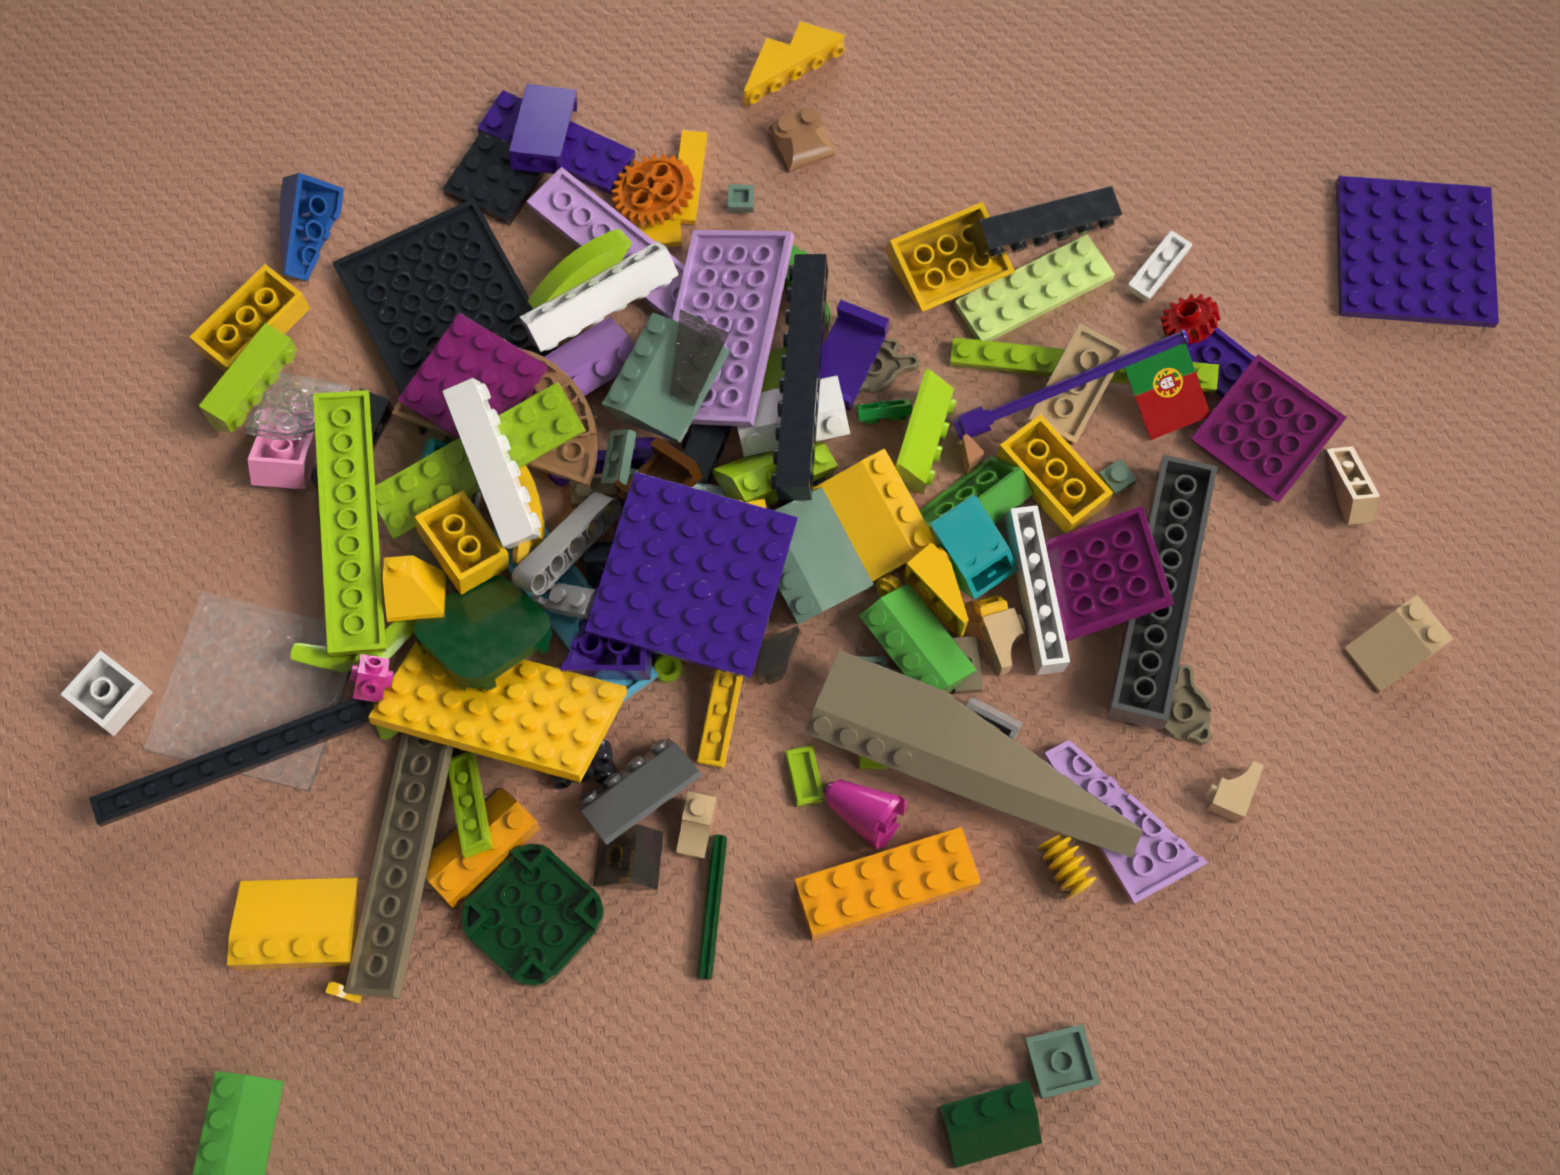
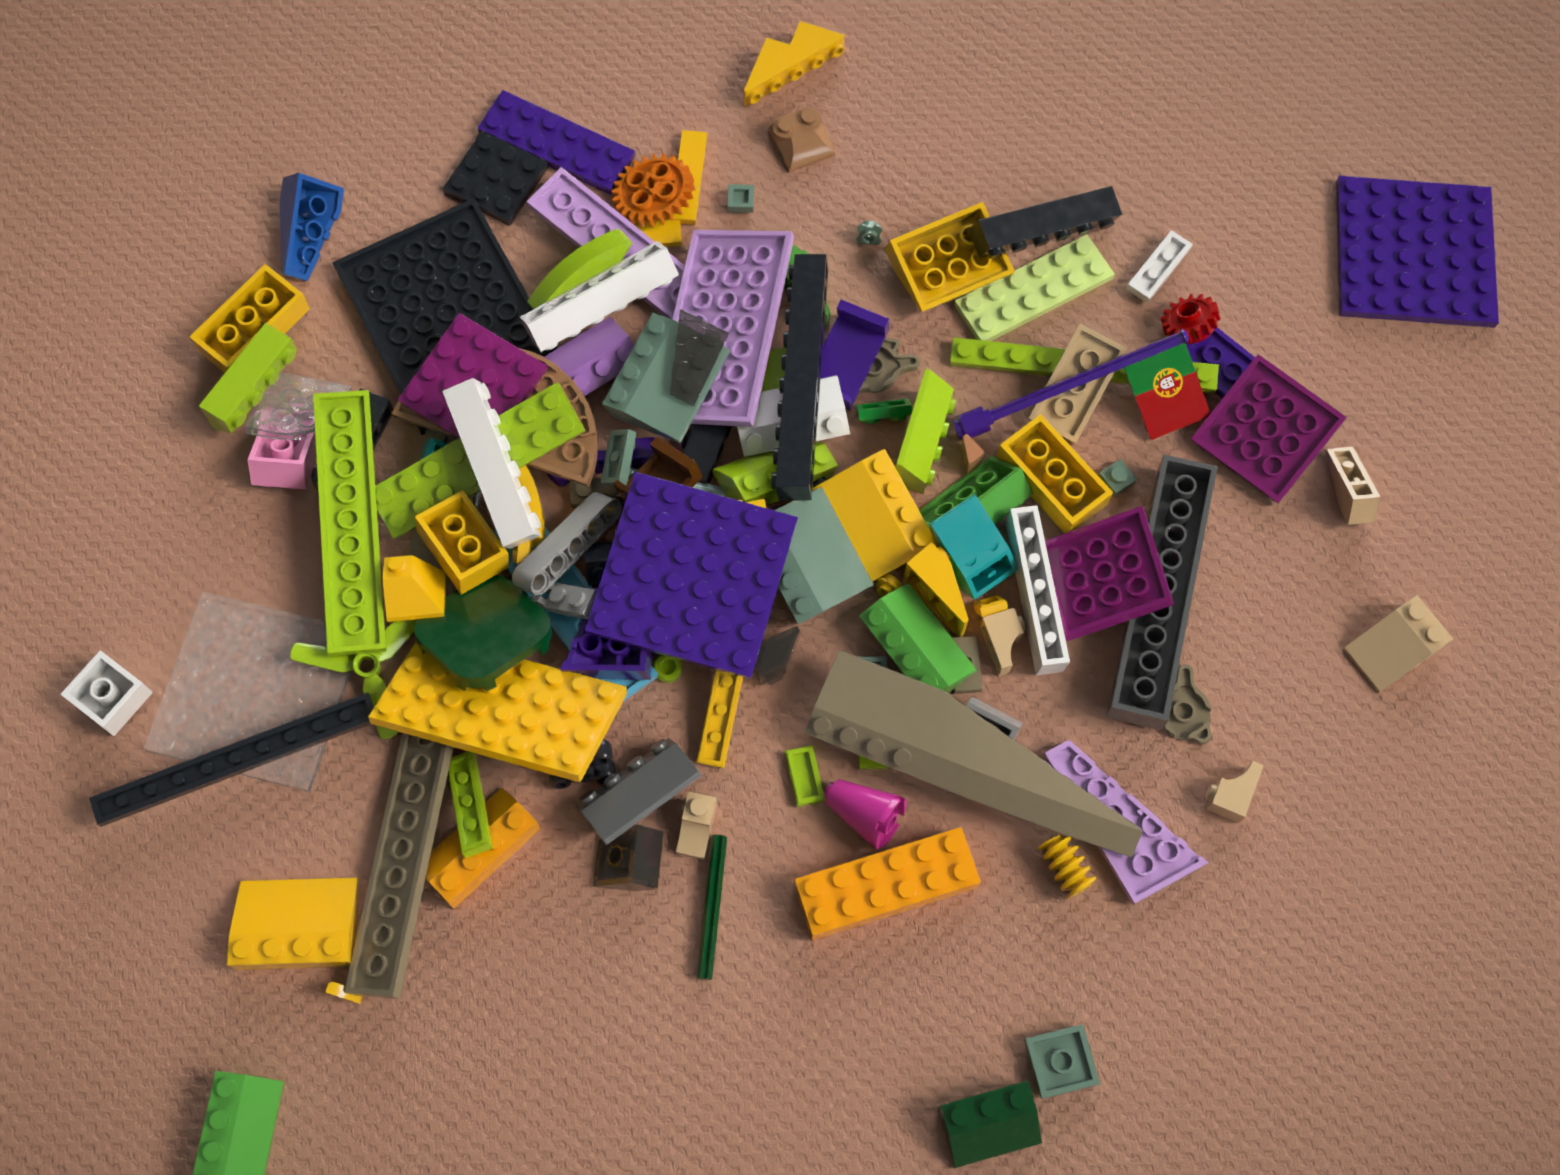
dark pink brick [350,654,393,702] -> none
dark green tile [461,844,604,988] -> none
dark purple panel [509,84,578,174] -> none
none -> sand green plate [856,220,882,245]

